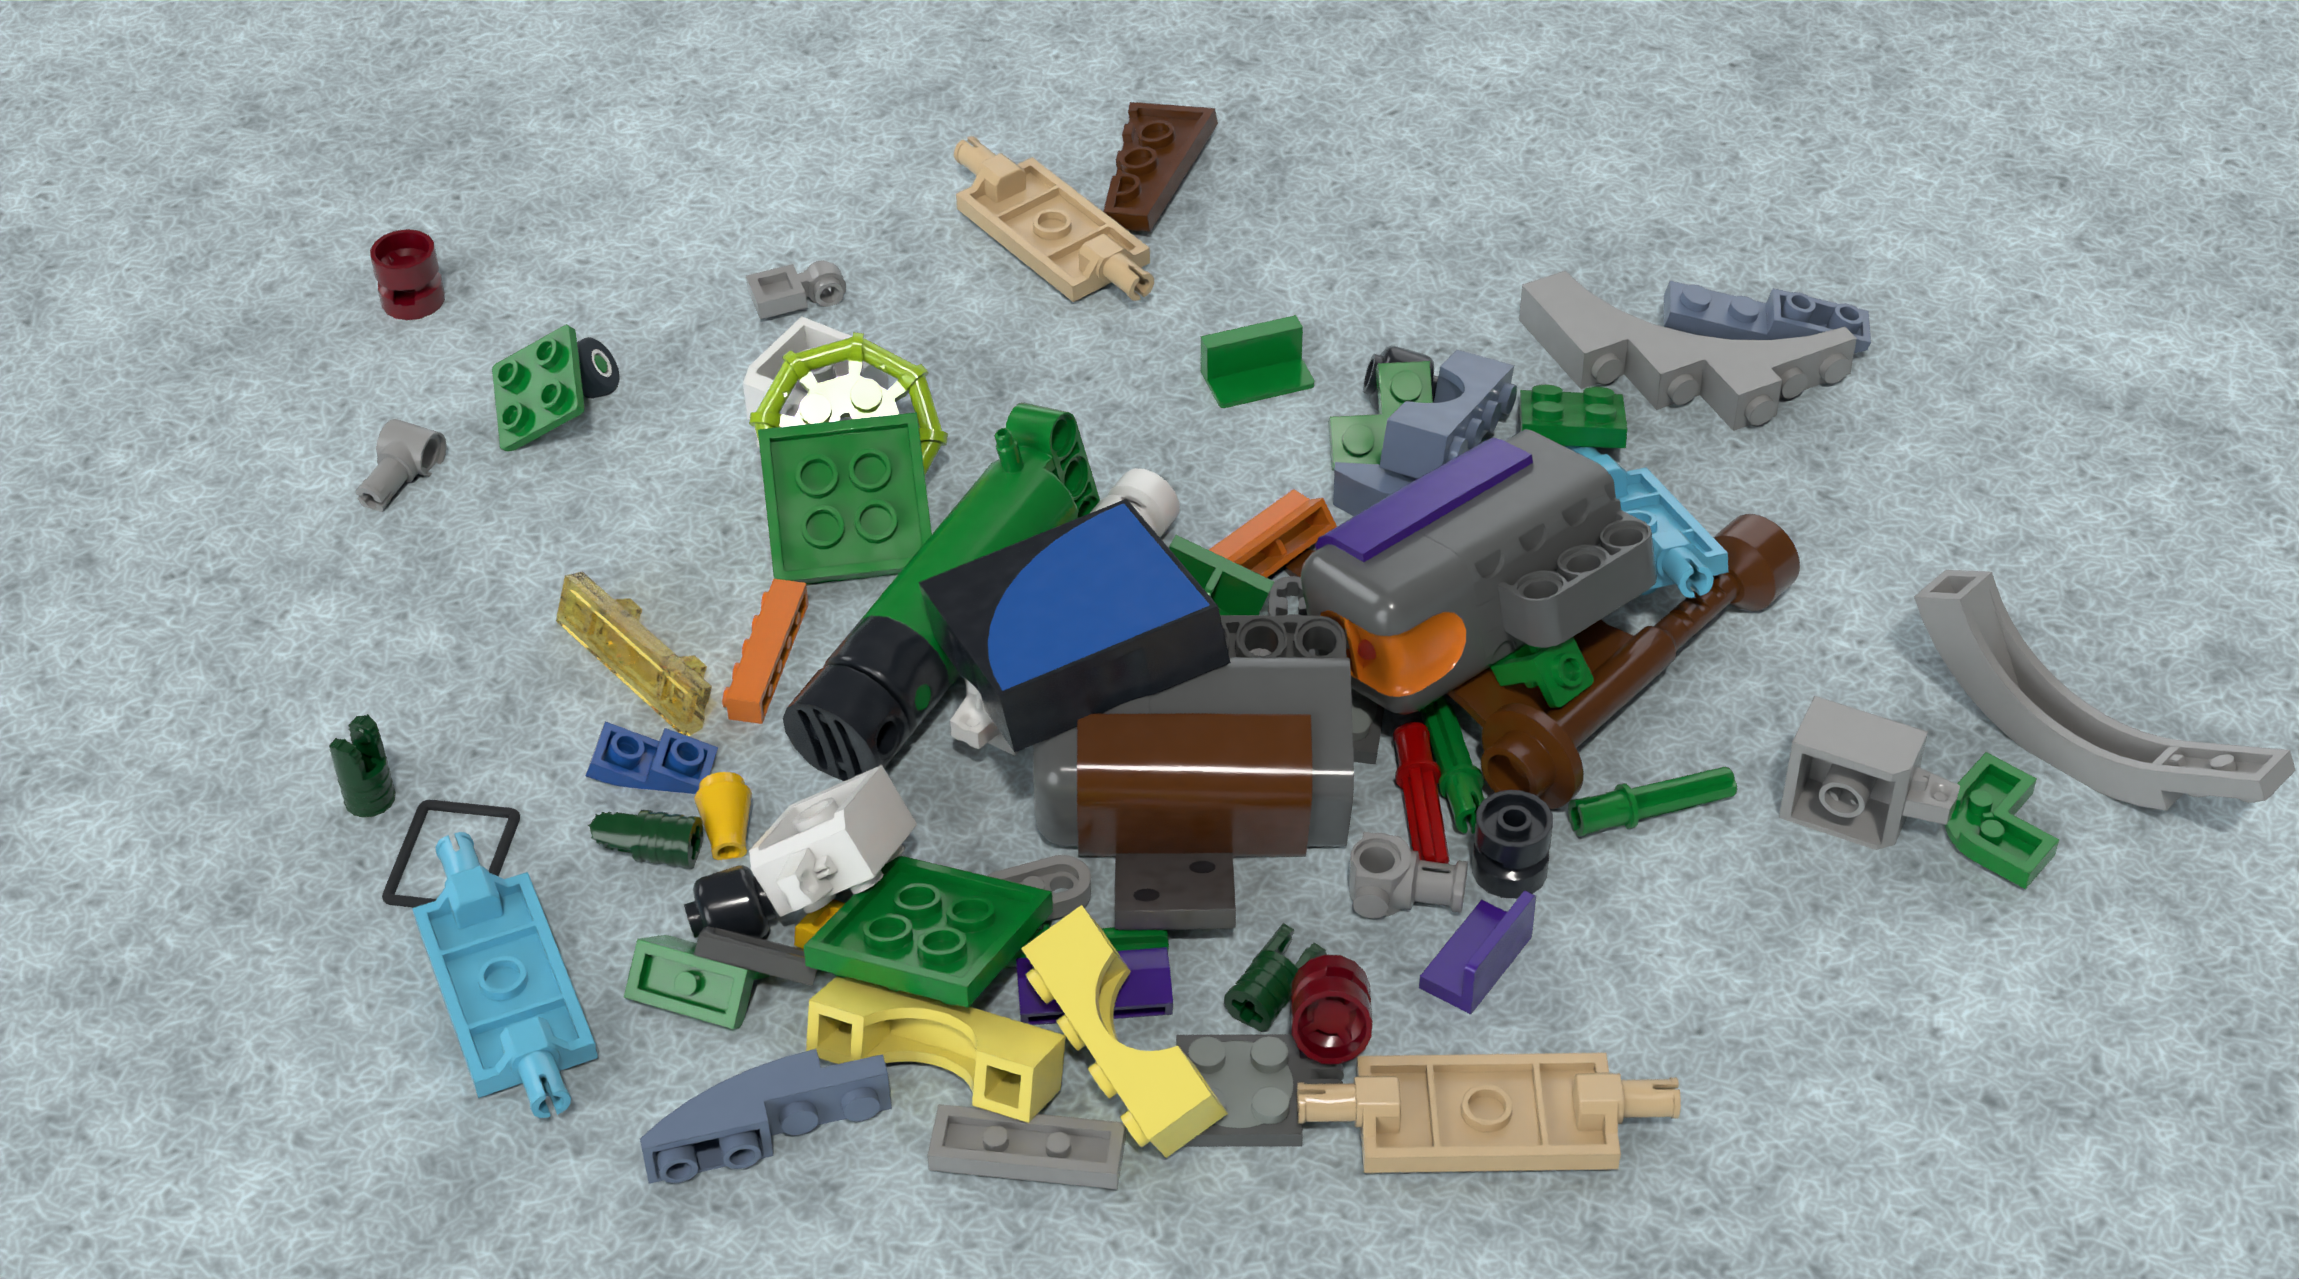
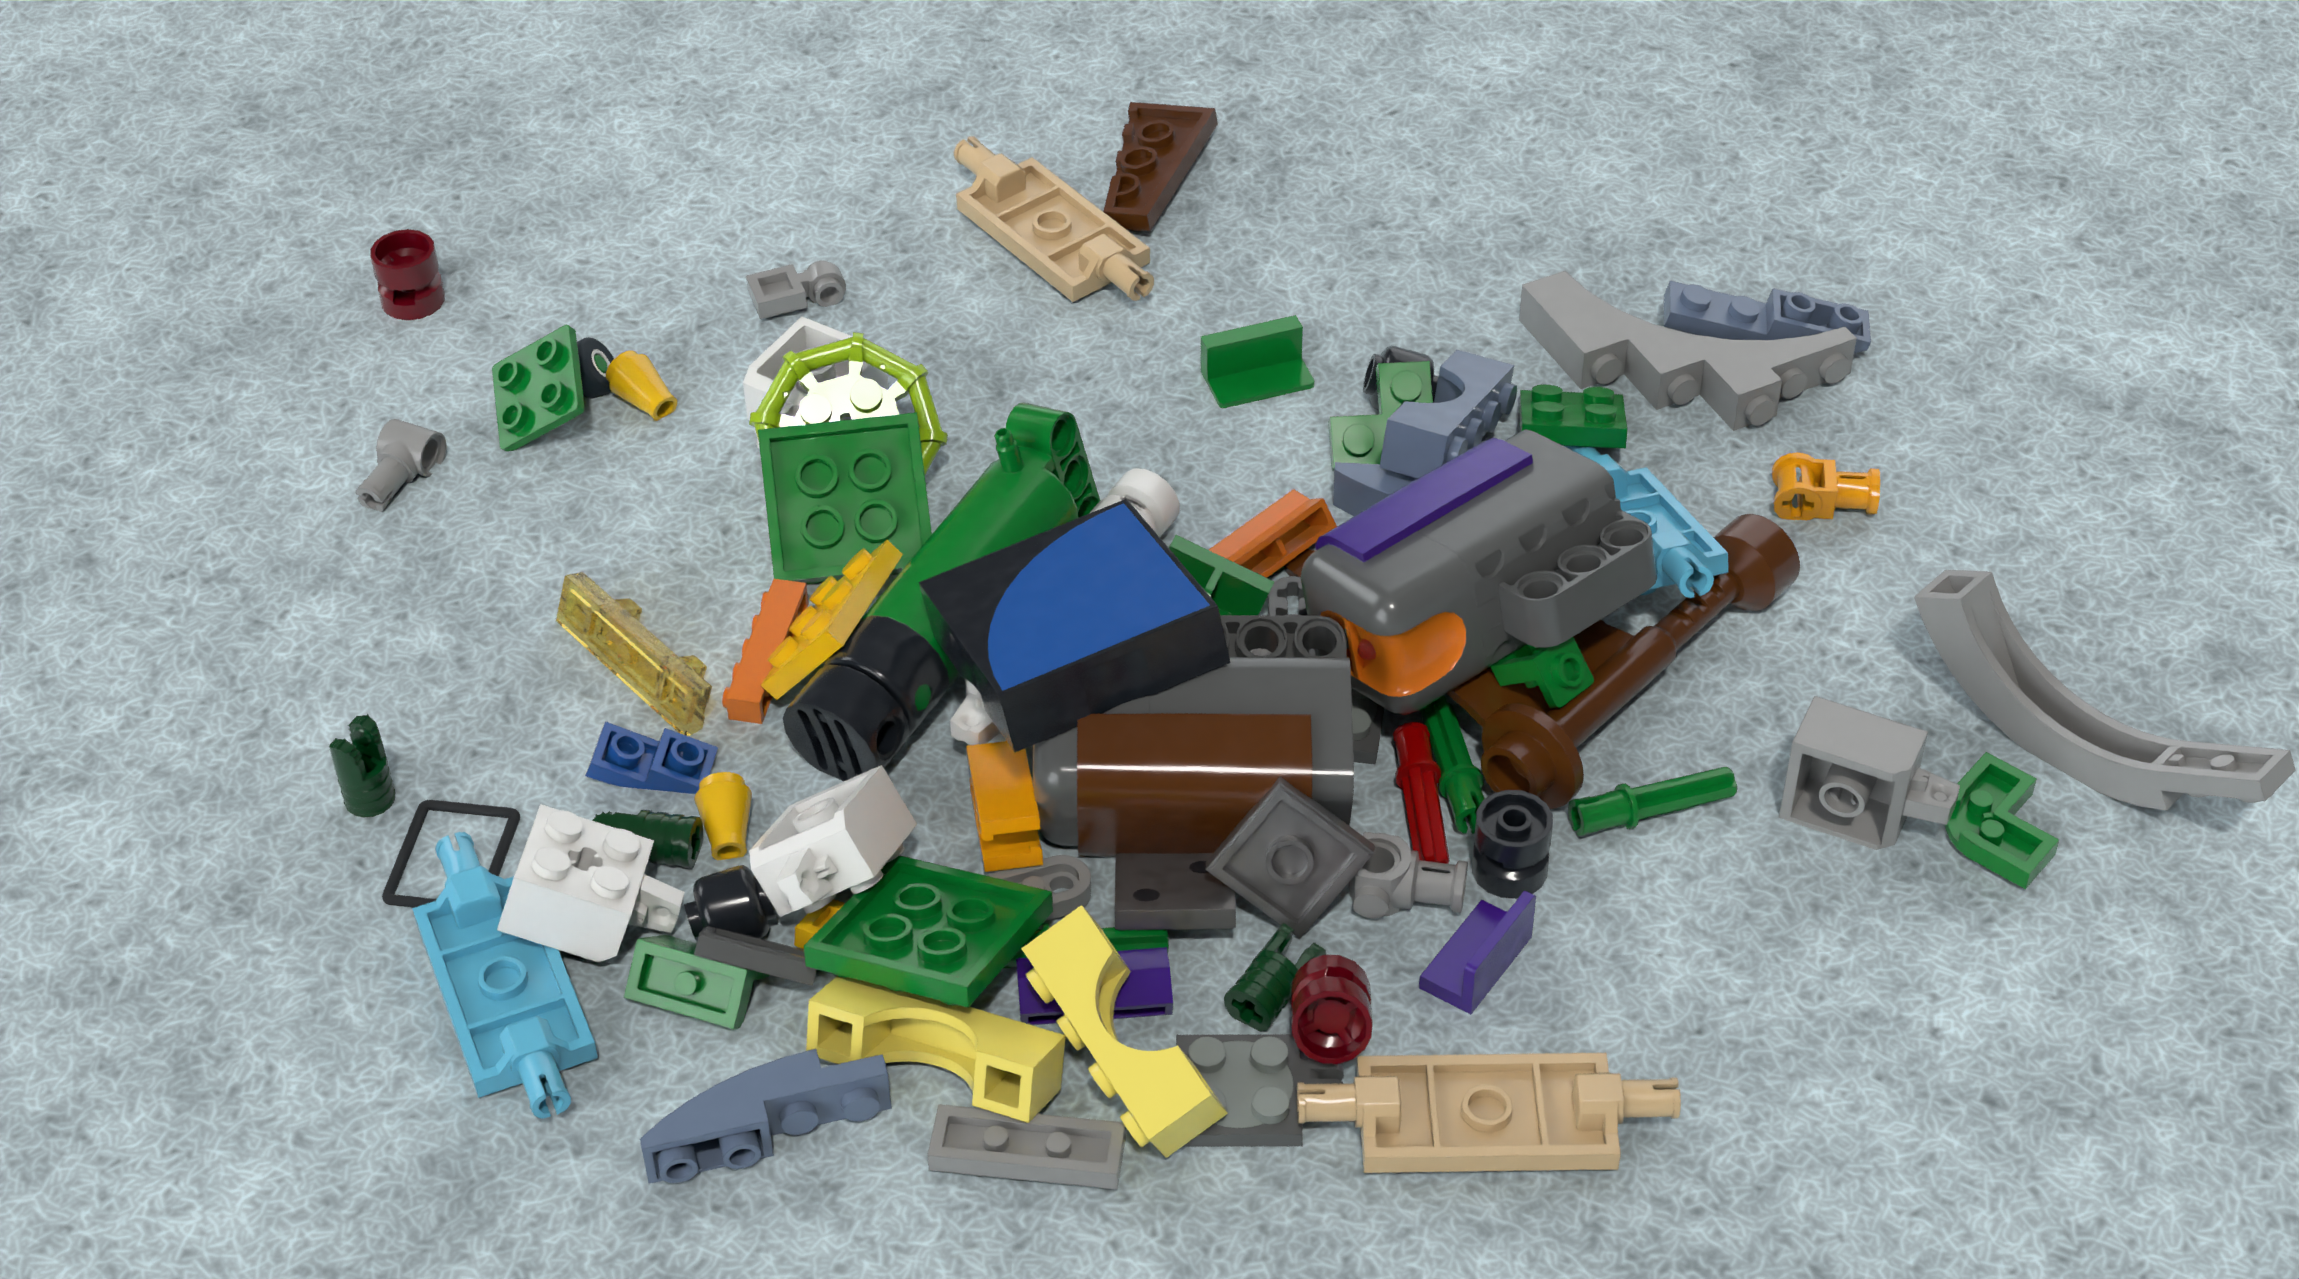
none -> white hinge [497,804,685,962]
none -> yellow cone [606,350,678,421]
none -> yellow plate [761,539,903,700]
none -> light orange piece [966,741,1043,872]
none -> flat silver tile [1205,776,1375,939]
none -> light orange connector [1772,452,1880,520]

